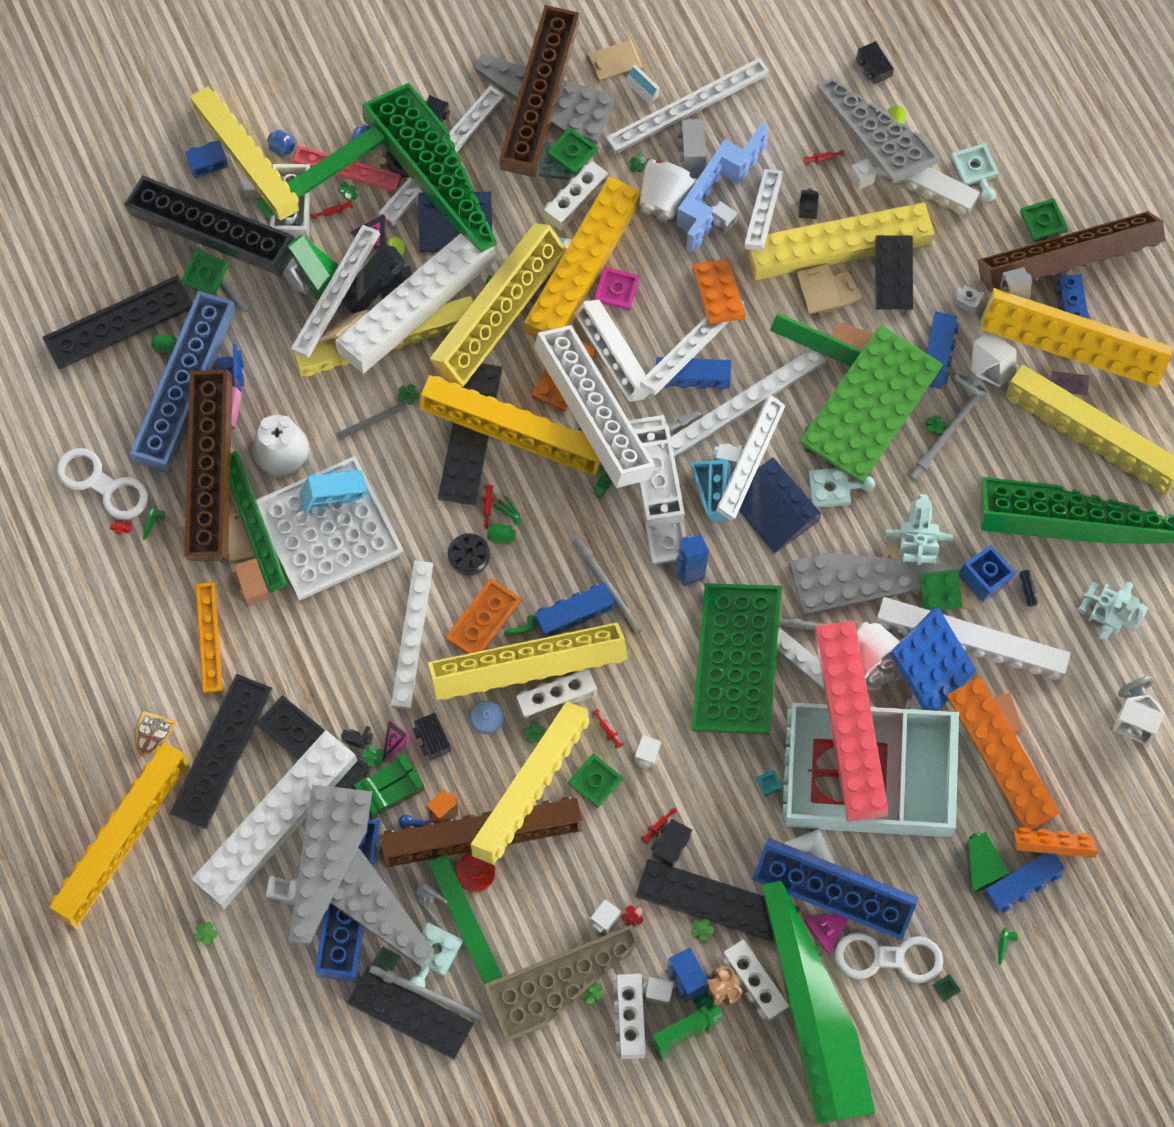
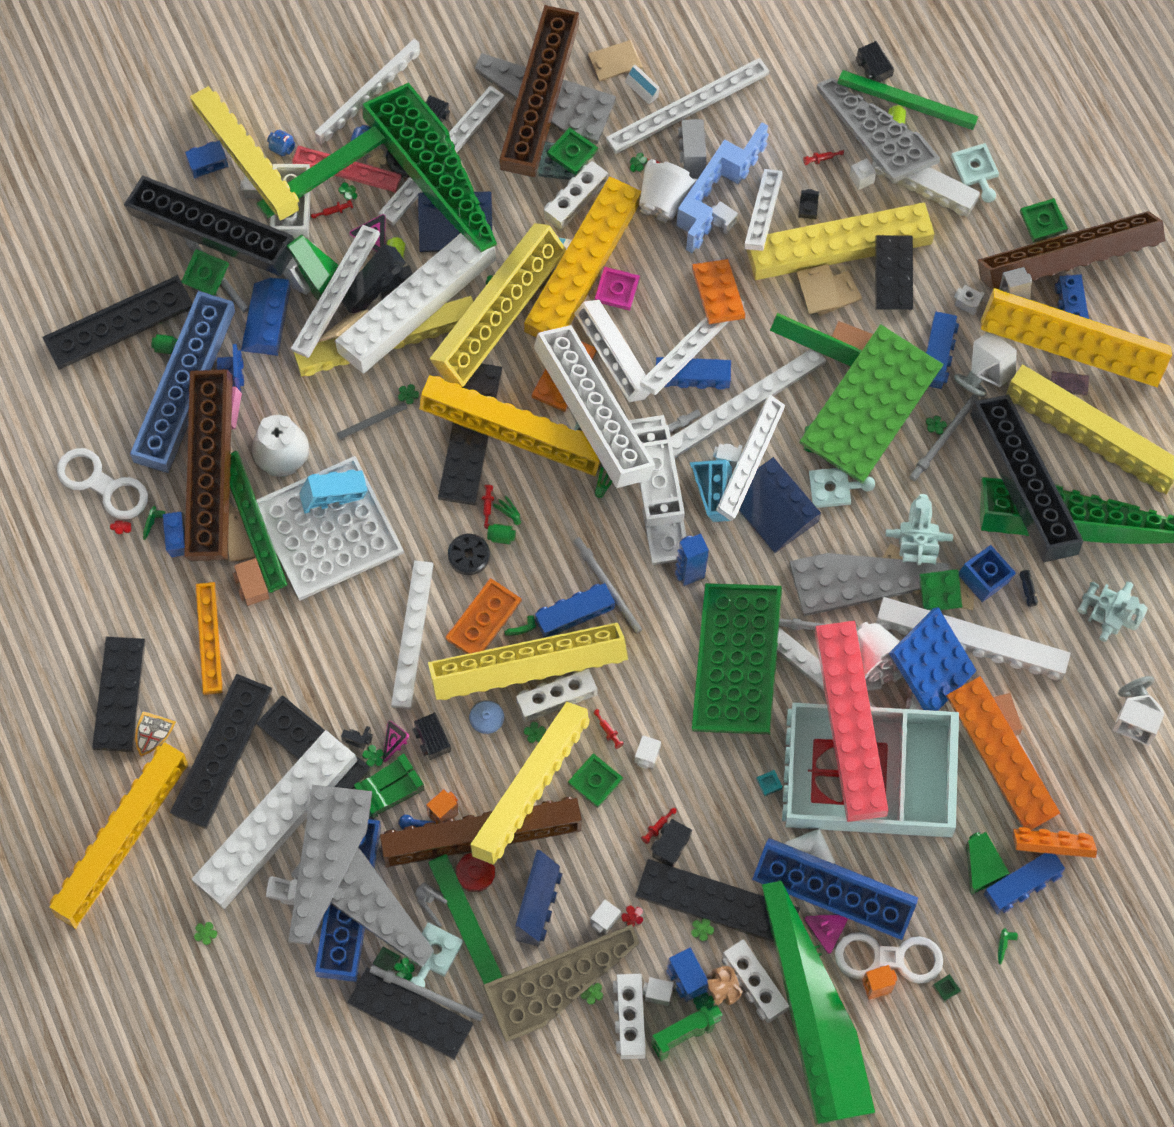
none -> black plate [92,636,146,752]
none -> blue brick [163,511,186,557]
none -> blue slope [241,277,291,356]
none -> white plate [315,39,420,145]
none -> green plant [394,958,415,981]
none -> dark blue slope [515,850,563,947]
none -> green tile [837,70,978,130]
none -> orange brick [862,965,897,1000]
none -> black brick [970,394,1083,563]

